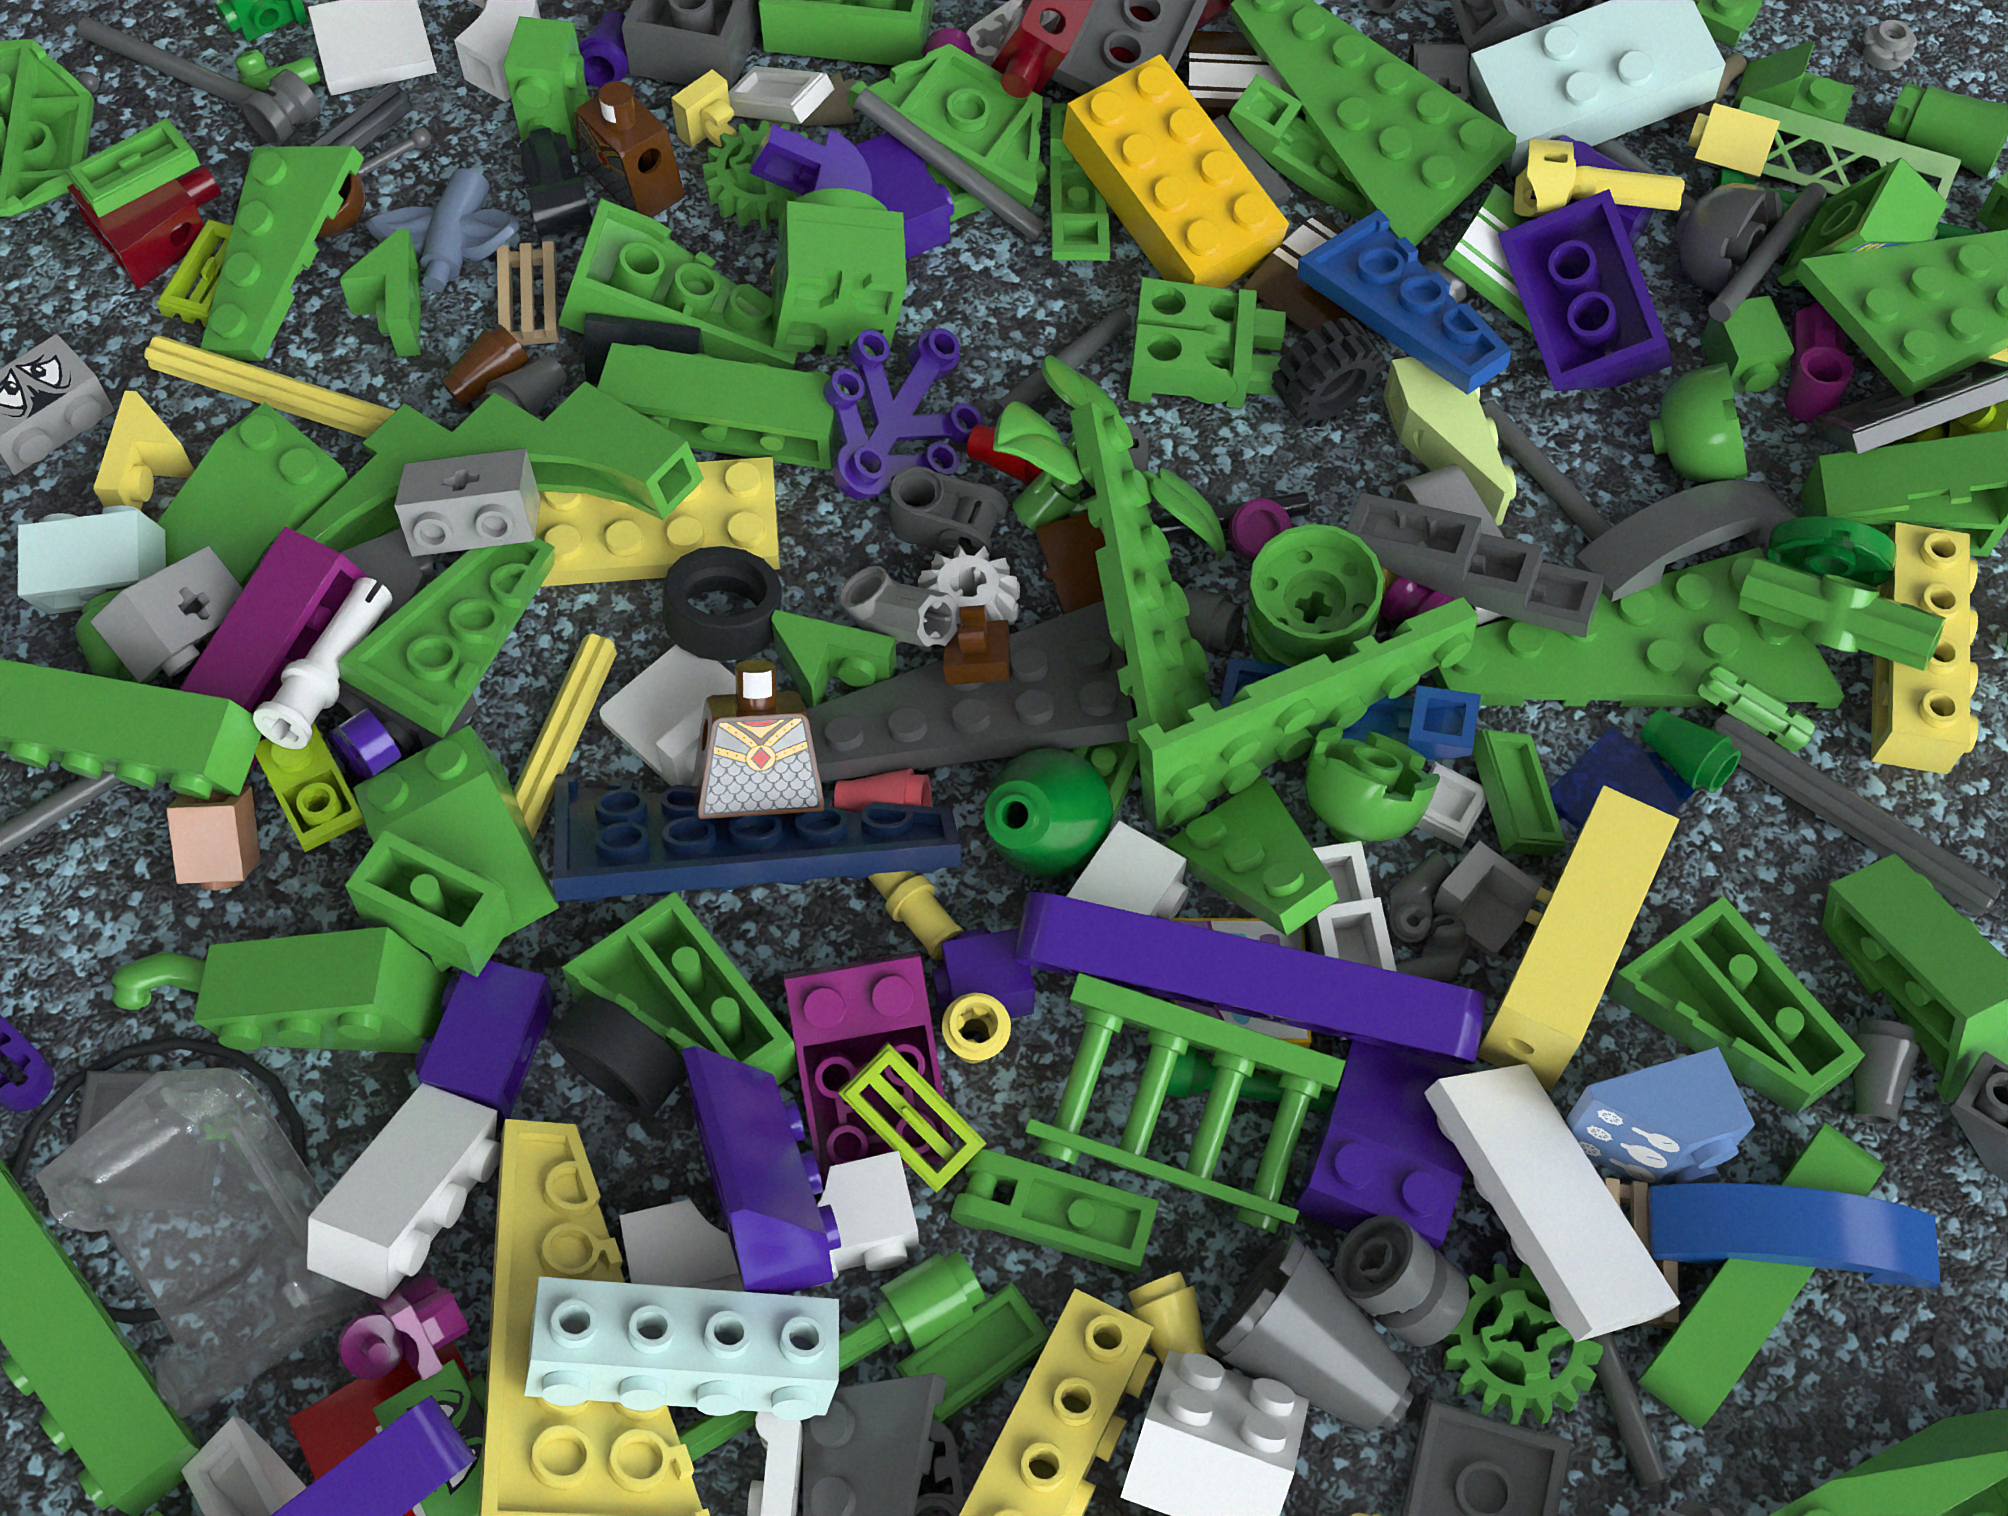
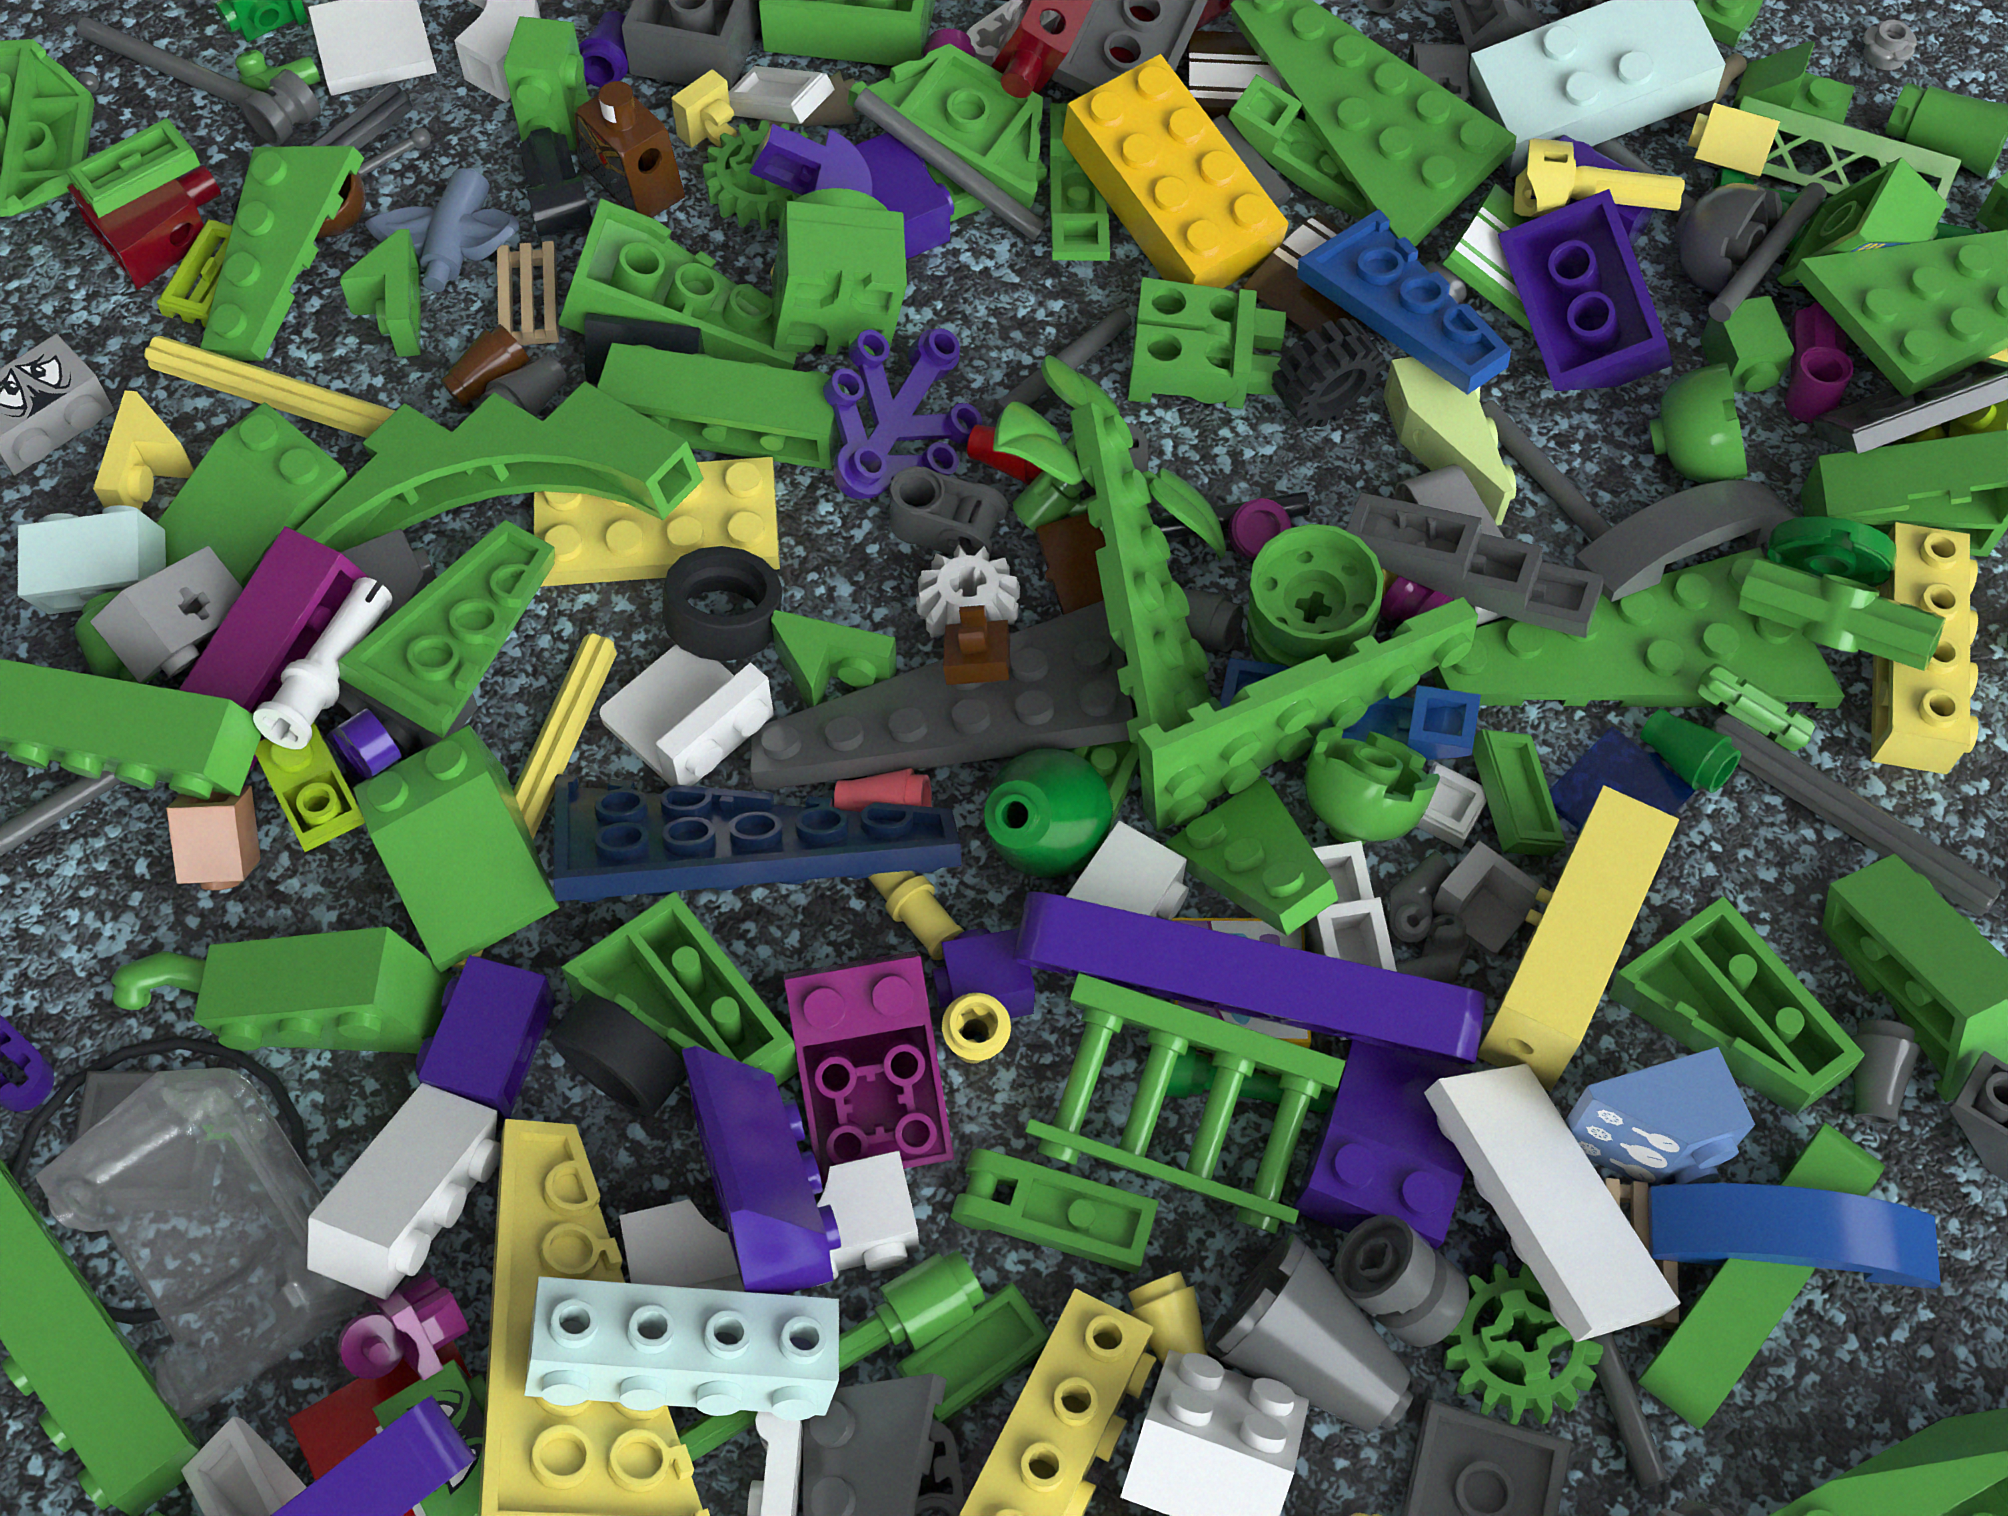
bright green brick [345,830,514,977] -> none
light grey brick [395,448,541,557] -> none
torso [692,660,824,819] -> none
lime tile [838,1042,986,1193] -> none
light grey piece [839,566,959,648] -> none

